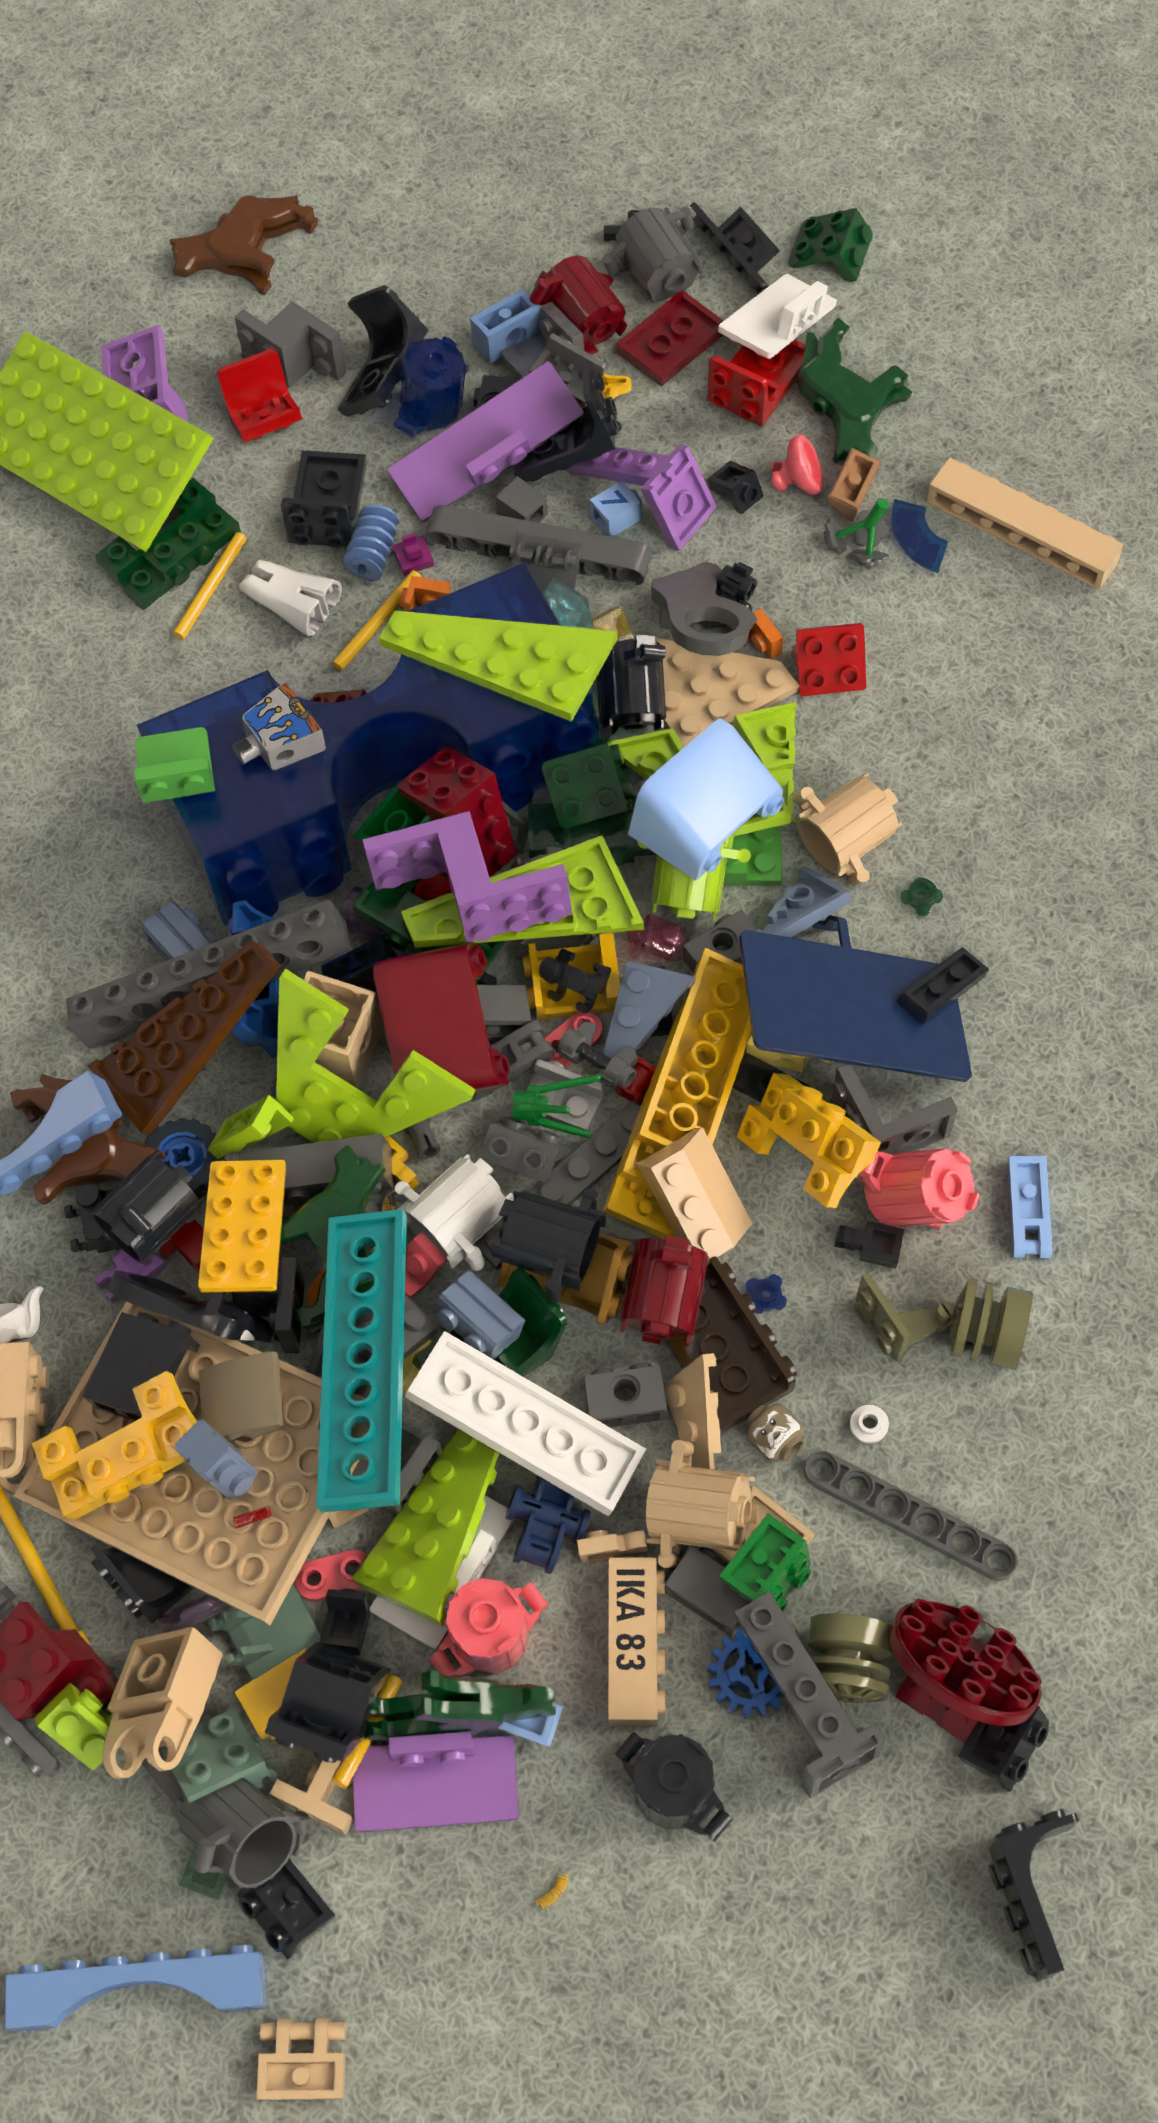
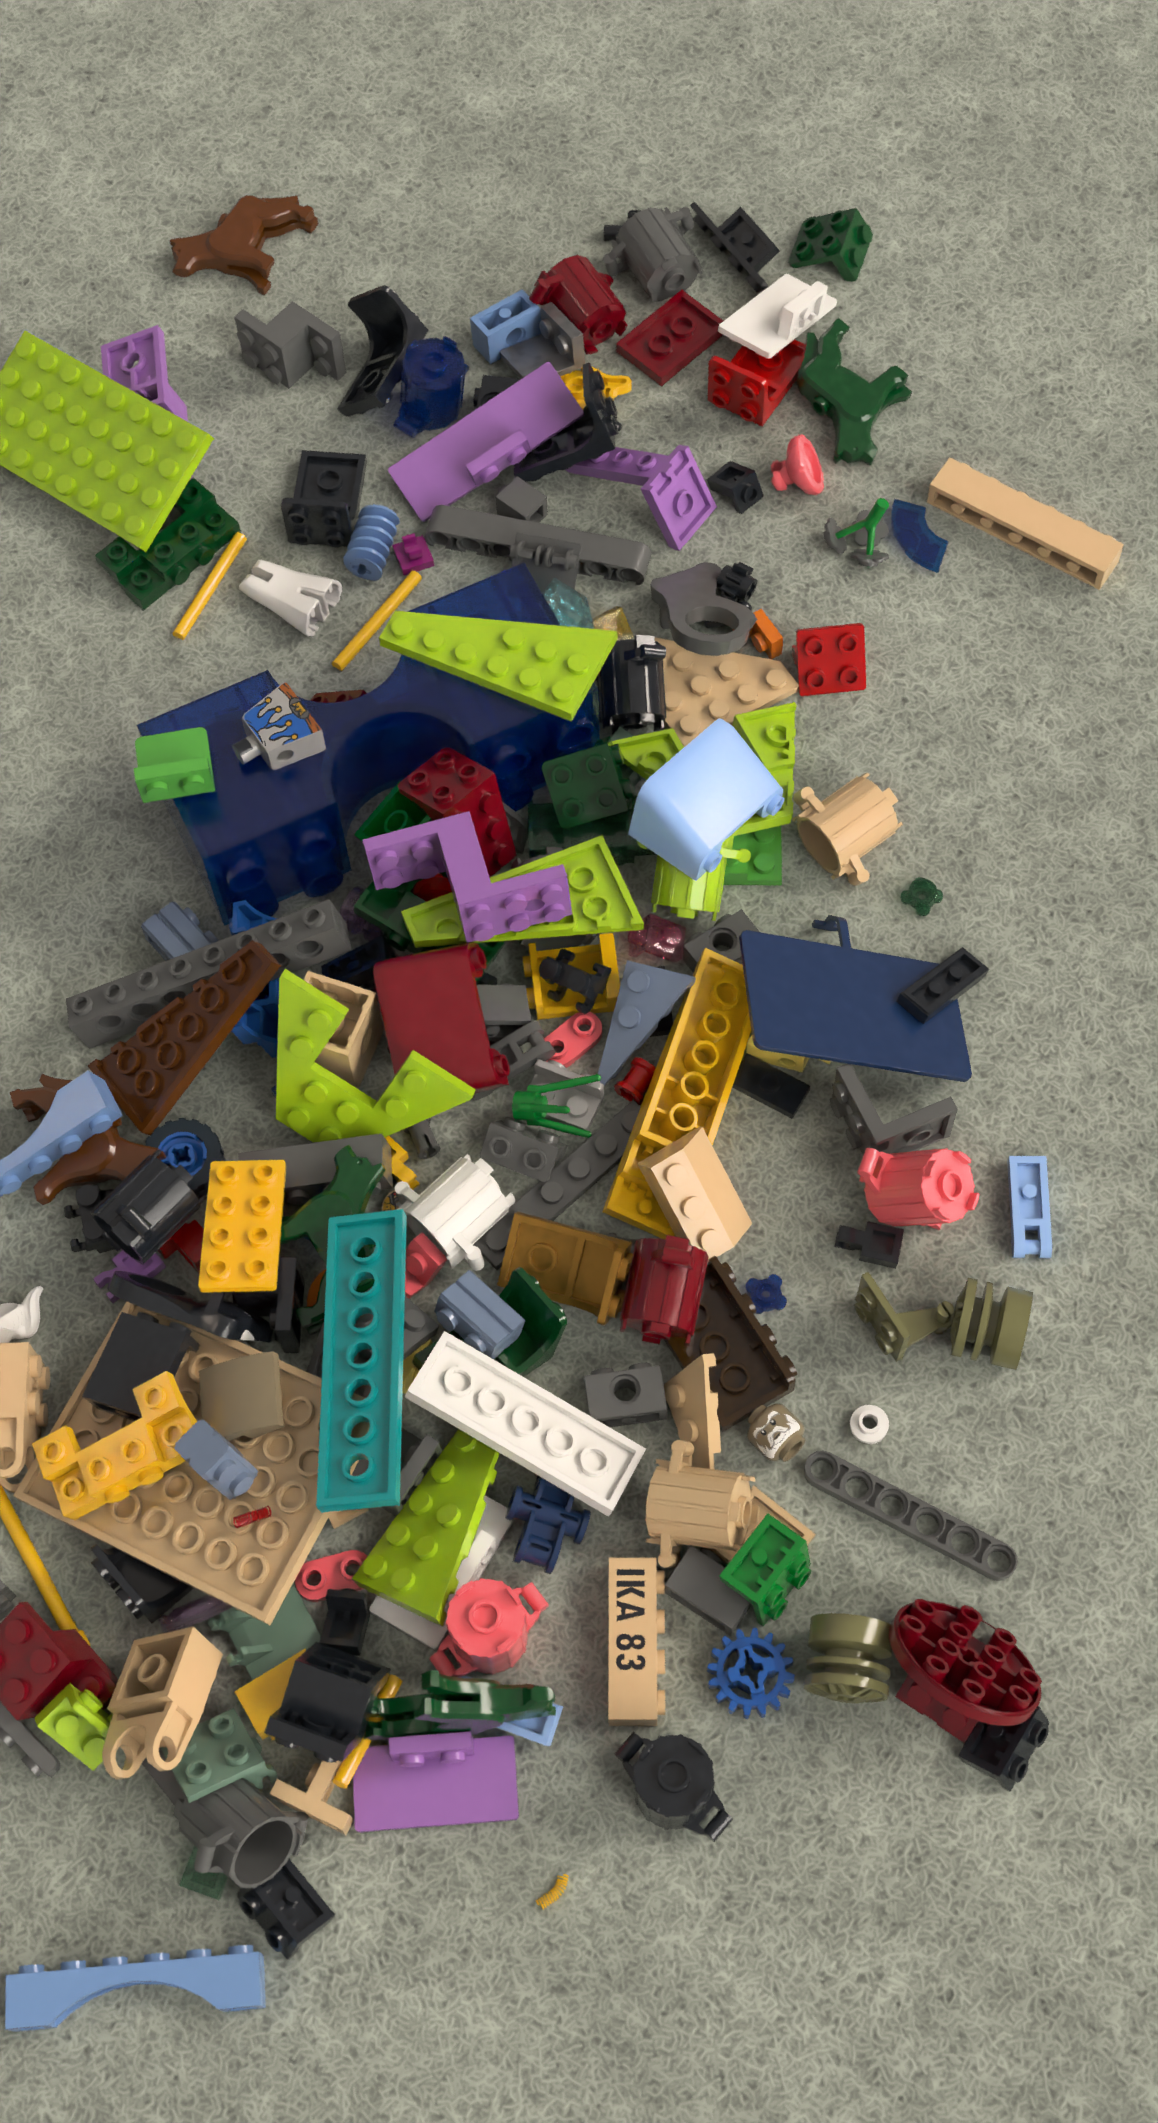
lime bracket [207,1095,294,1159] -> none
red bracket [217,349,303,442] -> none
tan plate [257,2017,347,2100] -> none
orange bracket [400,576,453,612] -> none
black container [490,1188,606,1303] -> none
dark grey bracket [529,333,607,409] -> none
dark grey piece [558,1022,638,1089] -> none
tan plate [577,1530,648,1563] -> none
light blue brick [590,482,643,537] -> none
dark grey bracket [734,1592,885,1799] -> none
yellow bracket [736,1073,881,1208] -> none
sand blue wing [756,866,851,938] -> none
medium nougat slope [827,448,881,522] -> none
black bracket [988,1809,1079,1982] -> none

